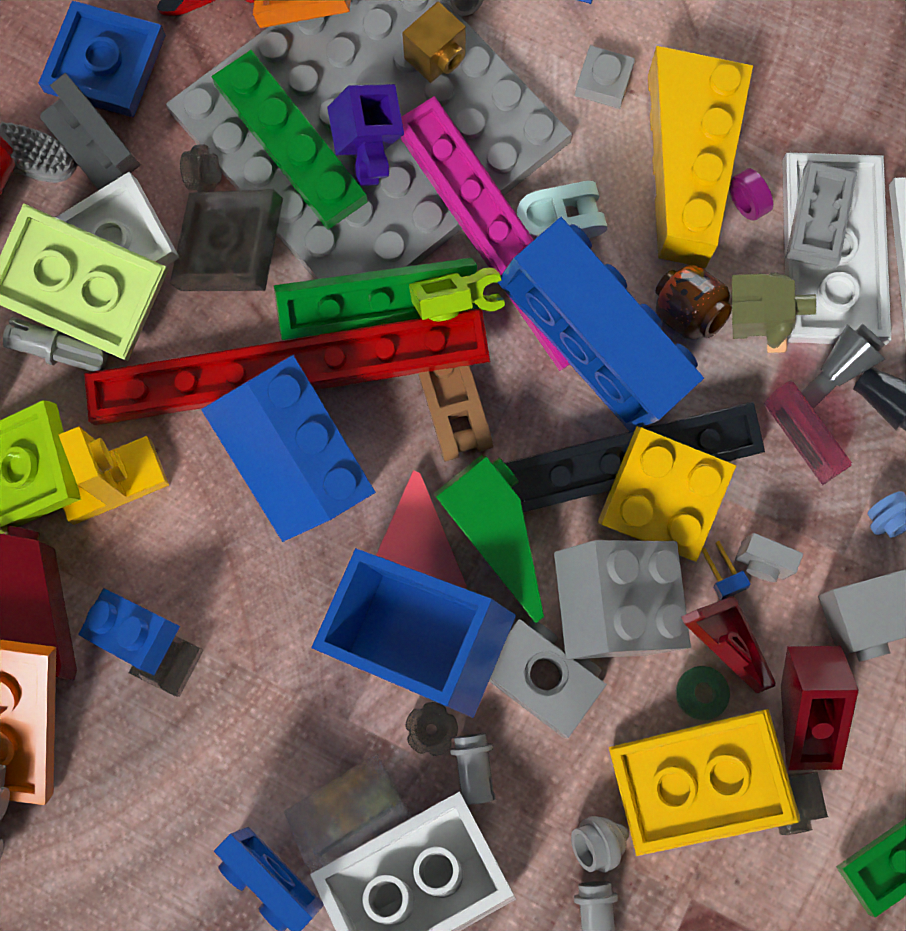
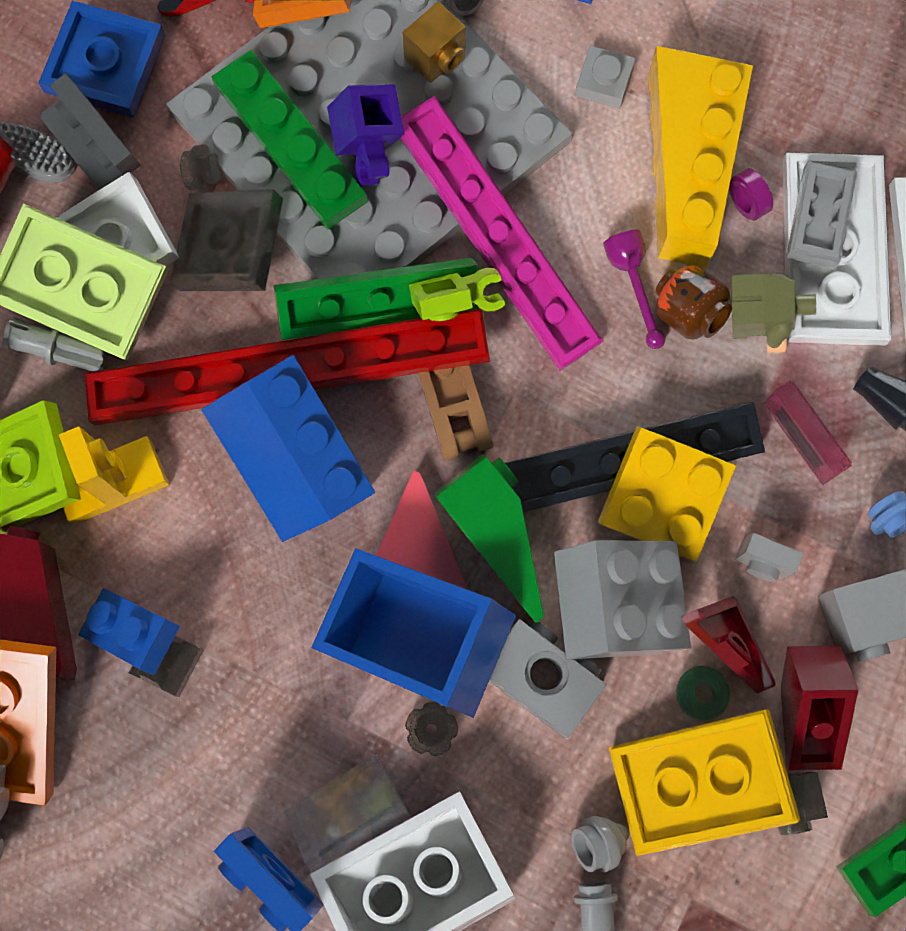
light grey pin [450,733,496,805] -> none
blue brick [497,216,704,431] -> none
light aqua plate [516,181,608,240] -> none
blue piece [701,541,751,601] -> none
dark grey cone [799,324,885,409] -> none
none -> magenta hinge [603,229,666,349]

